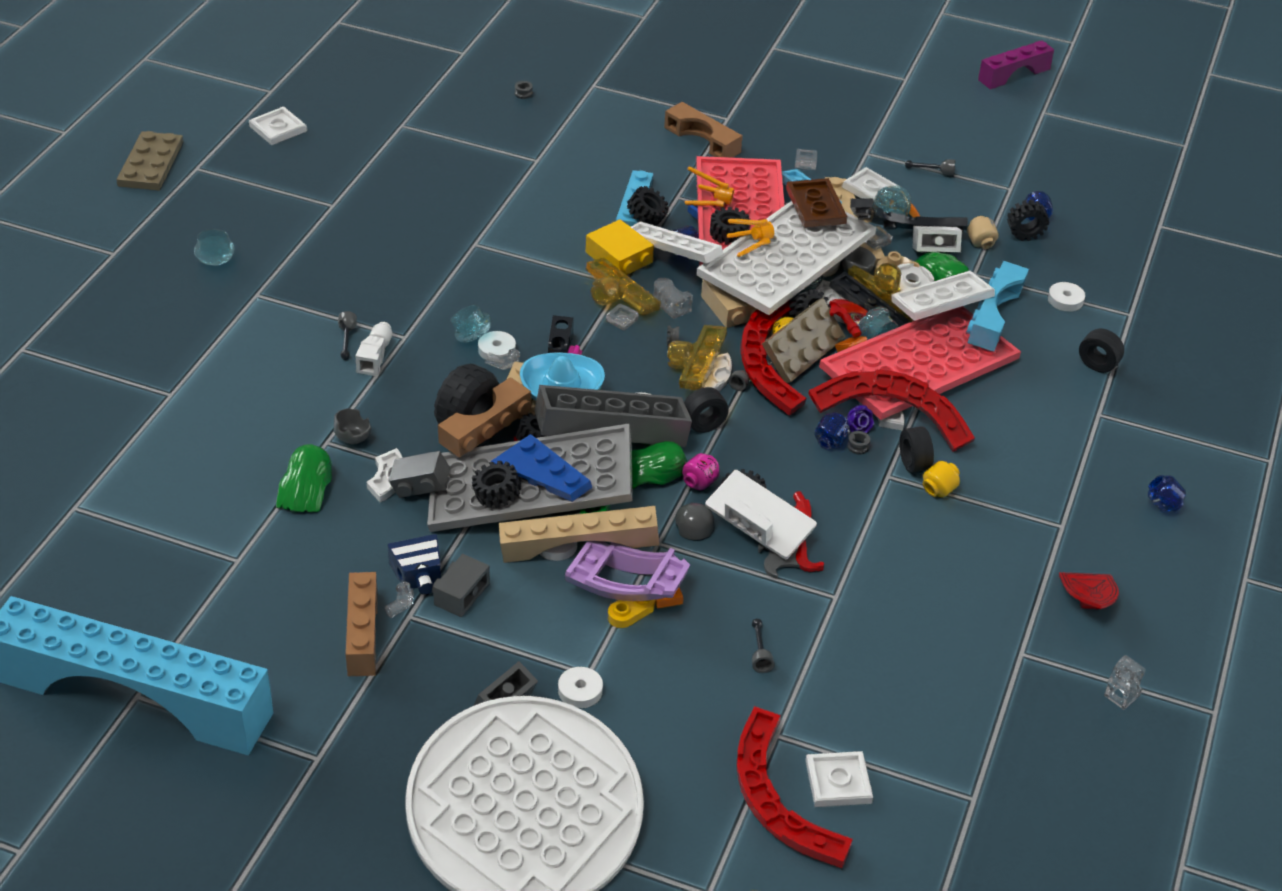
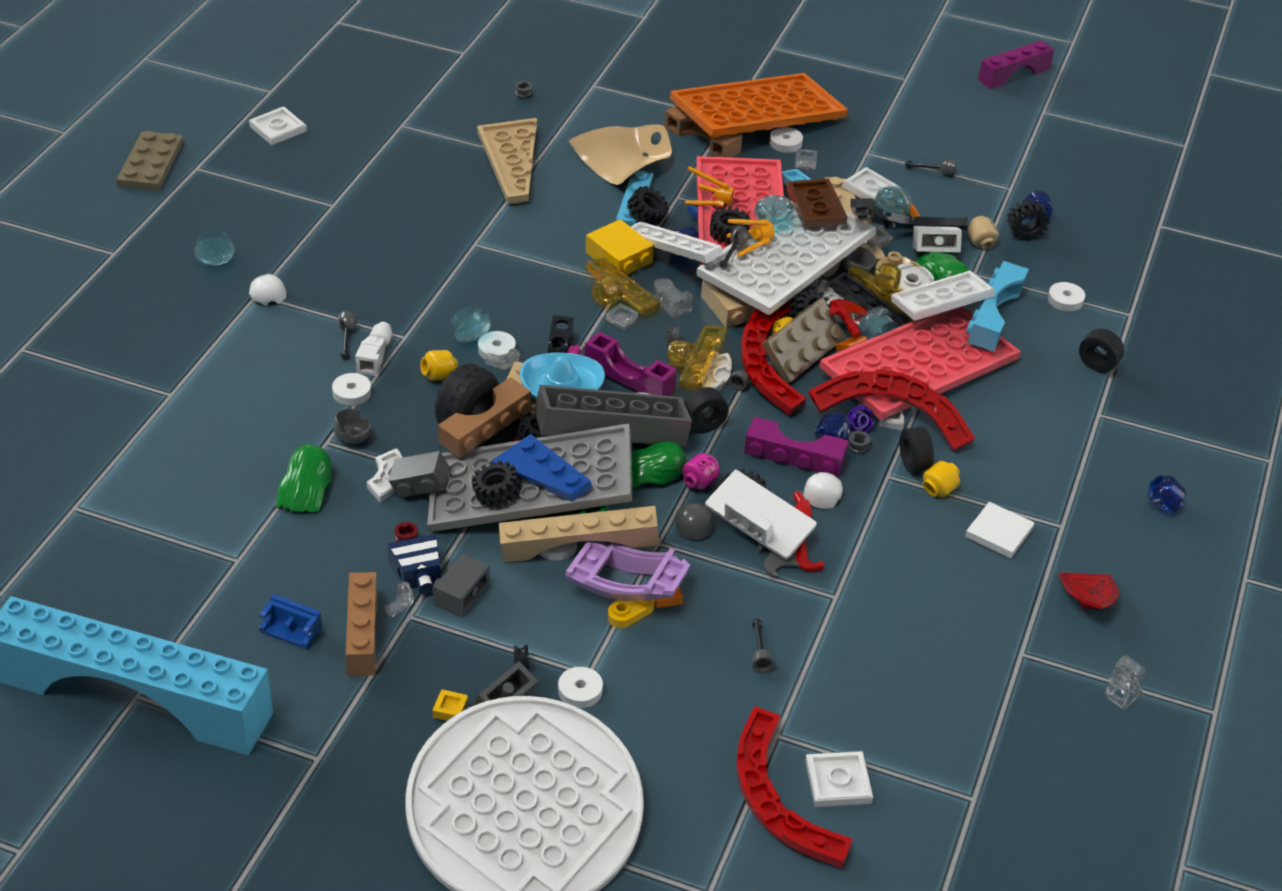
none -> white hair [249,274,287,306]
none -> blue hinge [259,594,322,650]
none -> white piece [332,373,371,406]
none -> dark red bush [395,522,418,542]
none -> yellow head [420,350,458,381]
none -> yellow plate [432,689,469,721]
none -> tan wing [477,118,537,204]
none -> black bush [514,645,529,670]
none -> tan piece [569,124,672,185]
none -> magenta arch [585,332,677,396]
none -> orange plate [670,73,848,138]
none -> hinge [719,226,750,269]
none -> magenta arch [744,417,849,478]
none -> clear light blue piece [754,195,794,232]
none -> white piece [770,127,803,153]
none -> white hair [803,472,843,509]
none -> white tile [965,502,1035,558]

